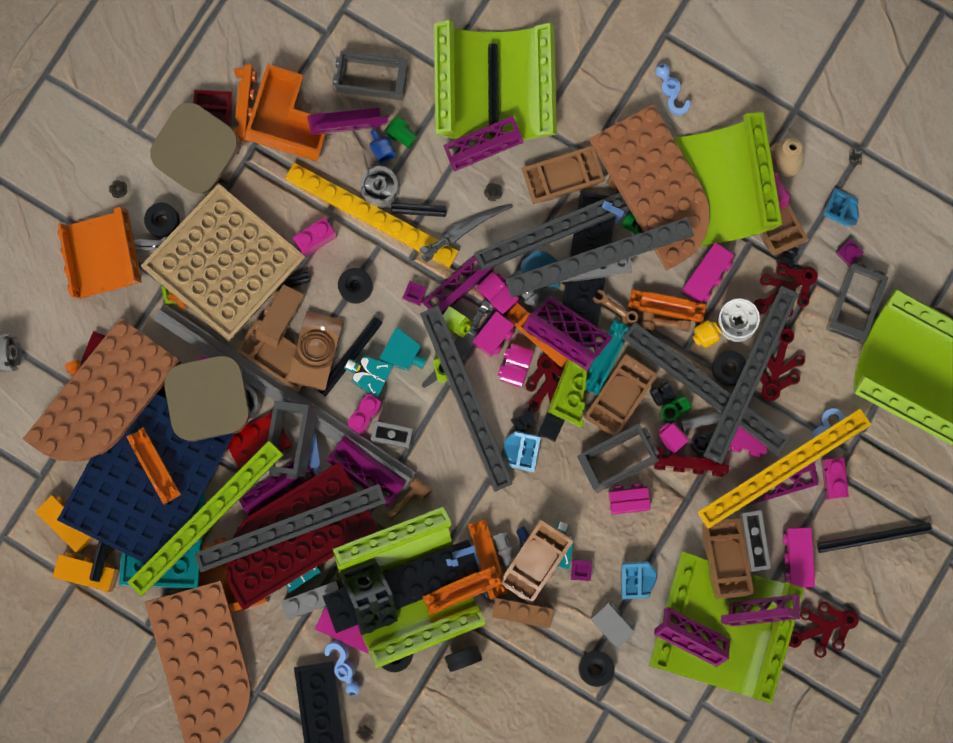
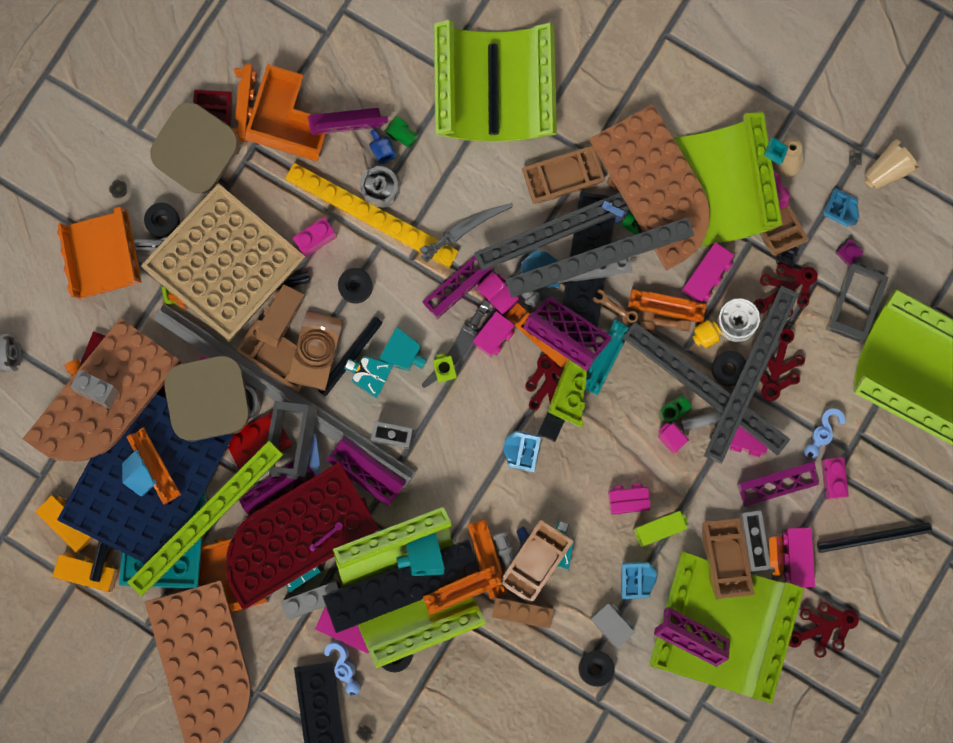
dark grey plate [194,484,386,572] -> none
dark grey window [333,51,408,101] -> none
black bracket [339,559,398,635] -> none
dark pink brick [348,394,382,435] -> none
medium nougat brick [385,478,432,521] -> none
black axle [391,202,447,217] -> none
magenta plate [402,281,427,306] -> none
dark grey plate [420,306,513,492] -> none
magenta fence [443,116,524,172] -> none
lime brick [443,306,473,338] -> none
black tyre [445,645,482,672] -> none
medium blue piece [446,544,487,598] -> none
clear smoke plate [484,183,503,201] -> none
dark pink brick [497,343,534,389] -> none
black wheel [510,409,537,432] -> none
magenta plate [571,560,592,581] -> none
dark grey window [577,424,659,493] -> none
medium nougat slope [584,354,658,437] -> none
black wheel [649,381,676,407] -> none
dark red piece [651,447,729,477] -> none
light blue piece [655,63,691,116] -> none
black wheel [691,433,711,454] -> none
yellow plate [697,409,871,529] -> none
magenta fence [721,594,800,627] -> none
none -> light grey brick [70,370,119,409]
none -> dark azure slope [122,450,157,496]
none -> magenta hinge [309,522,343,551]
none -> teal torso [396,533,444,576]
none -> lime window [633,511,689,547]
none -> teal tile [764,137,788,165]
none -> orange tile [769,535,784,576]
none -> tan cone [864,139,920,189]

